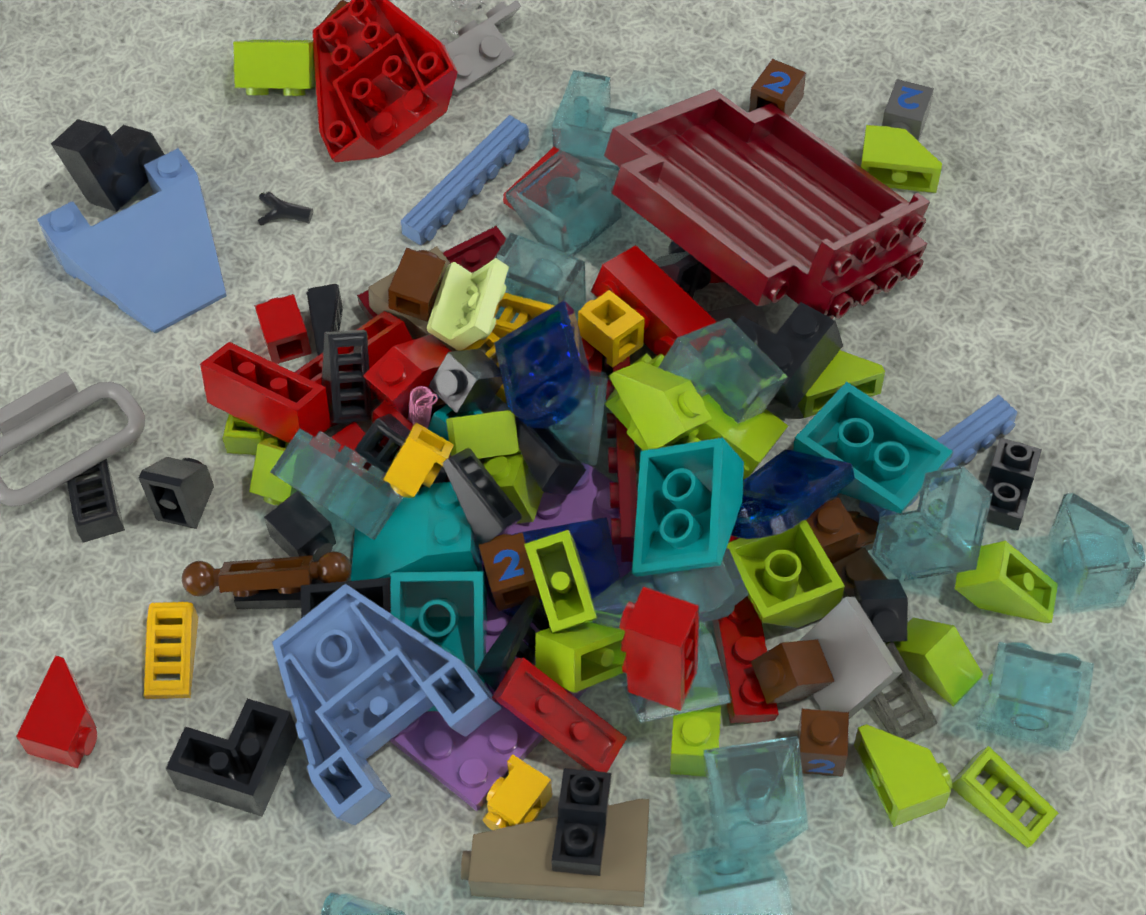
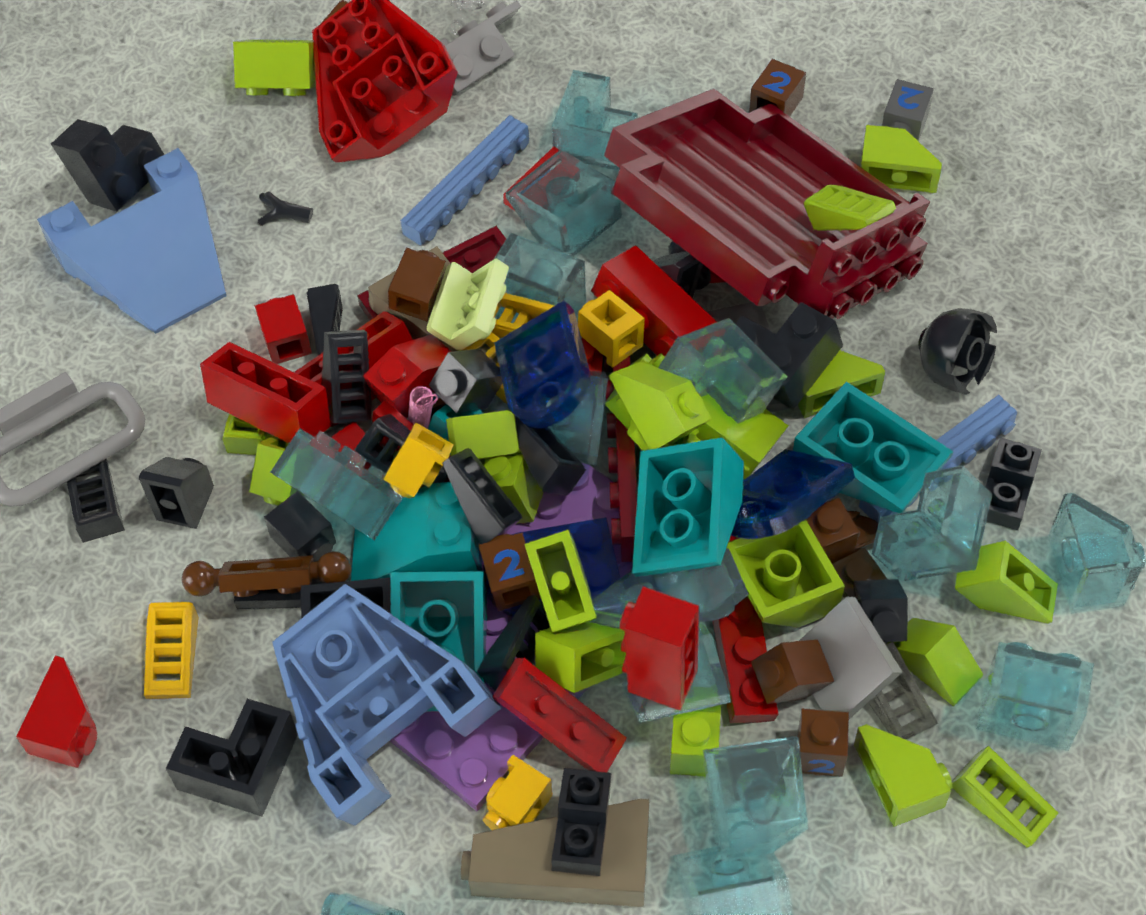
none -> lime slope [804,185,896,231]
none -> black cylinder [918,308,997,395]

